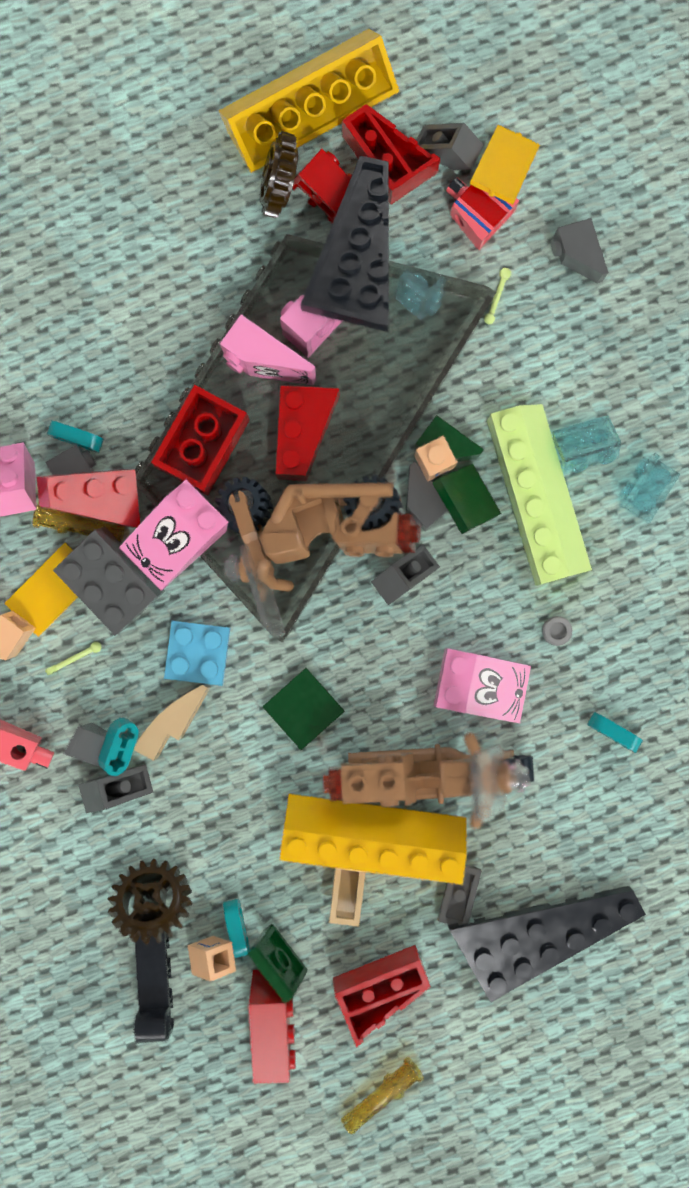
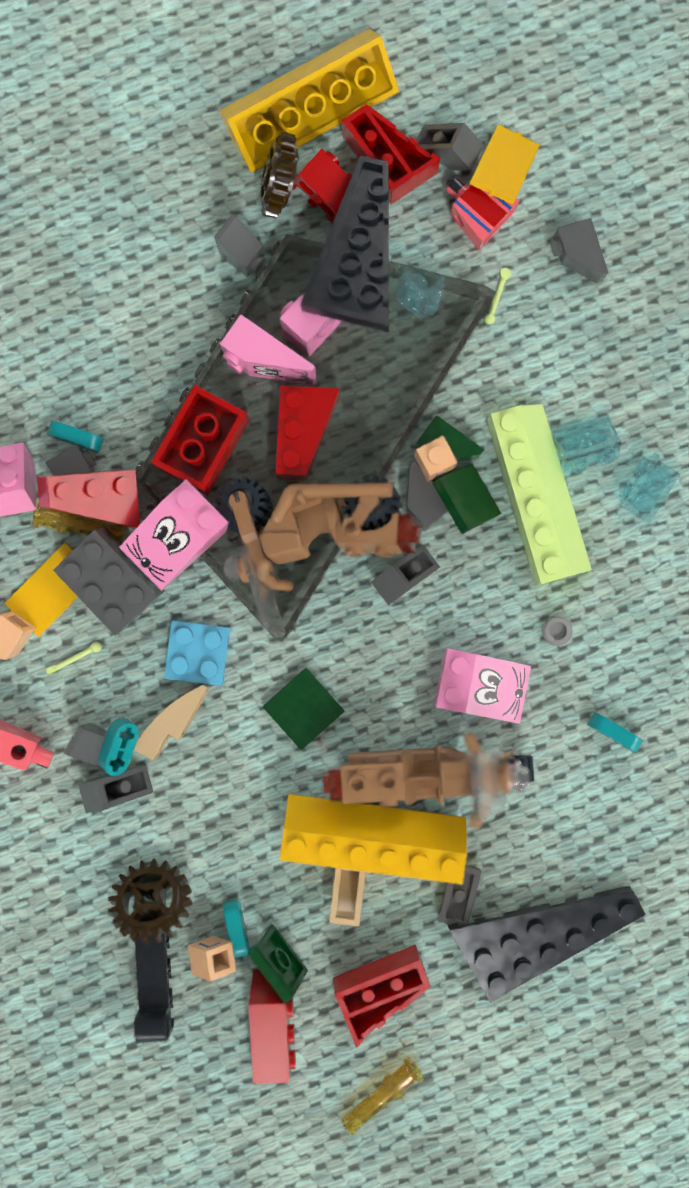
none -> dark grey slope [214,213,265,277]

